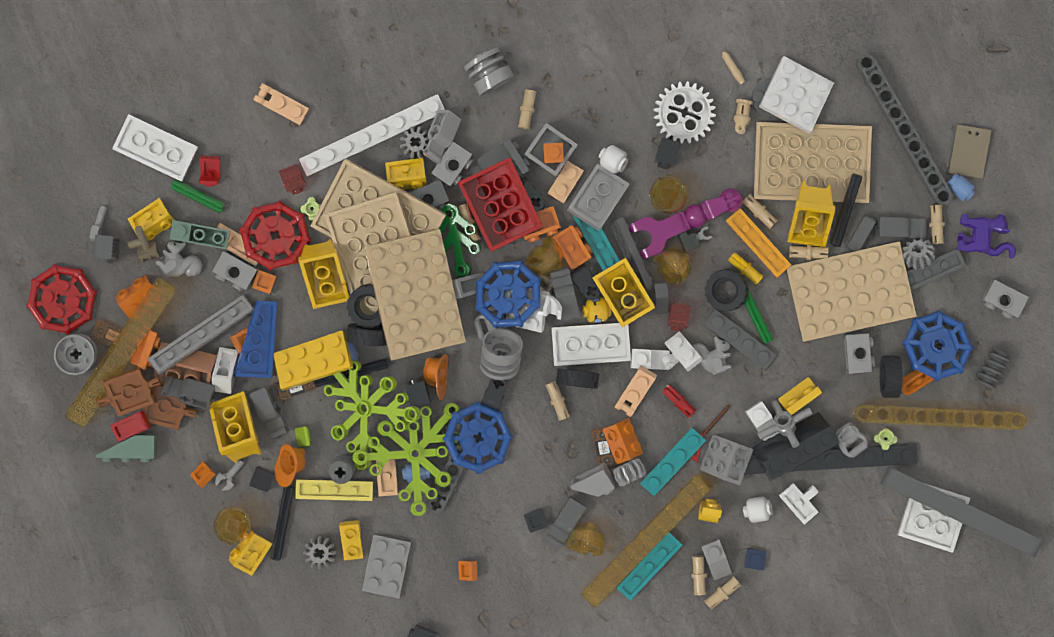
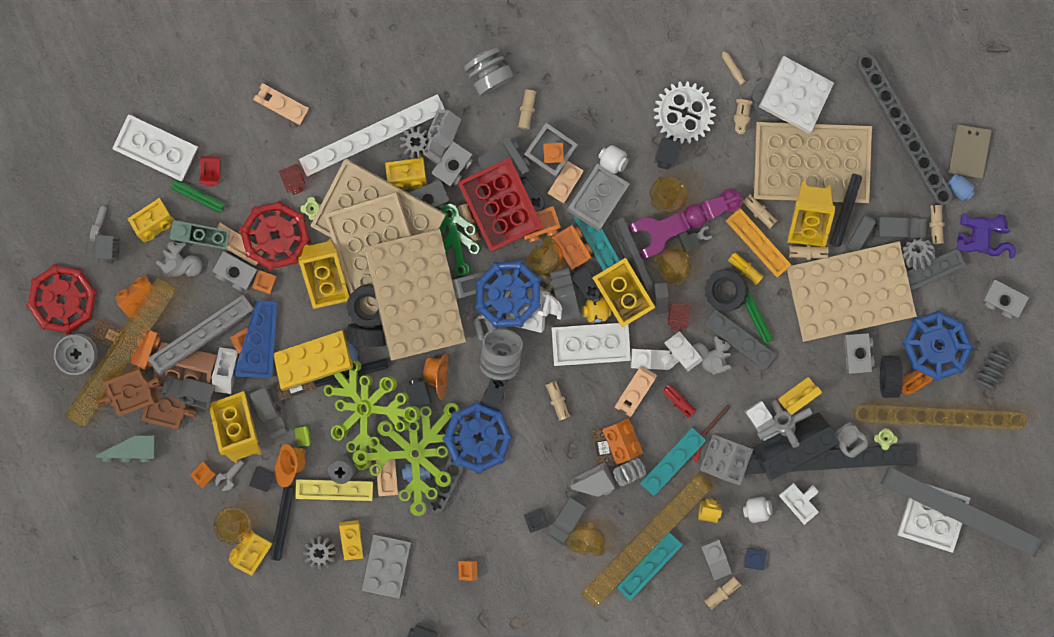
red tile [110,410,151,442] -> none
dark tan arm [128,226,160,262] -> none
black tyre [556,368,599,389] -> none
tan pin [691,555,707,595] -> none

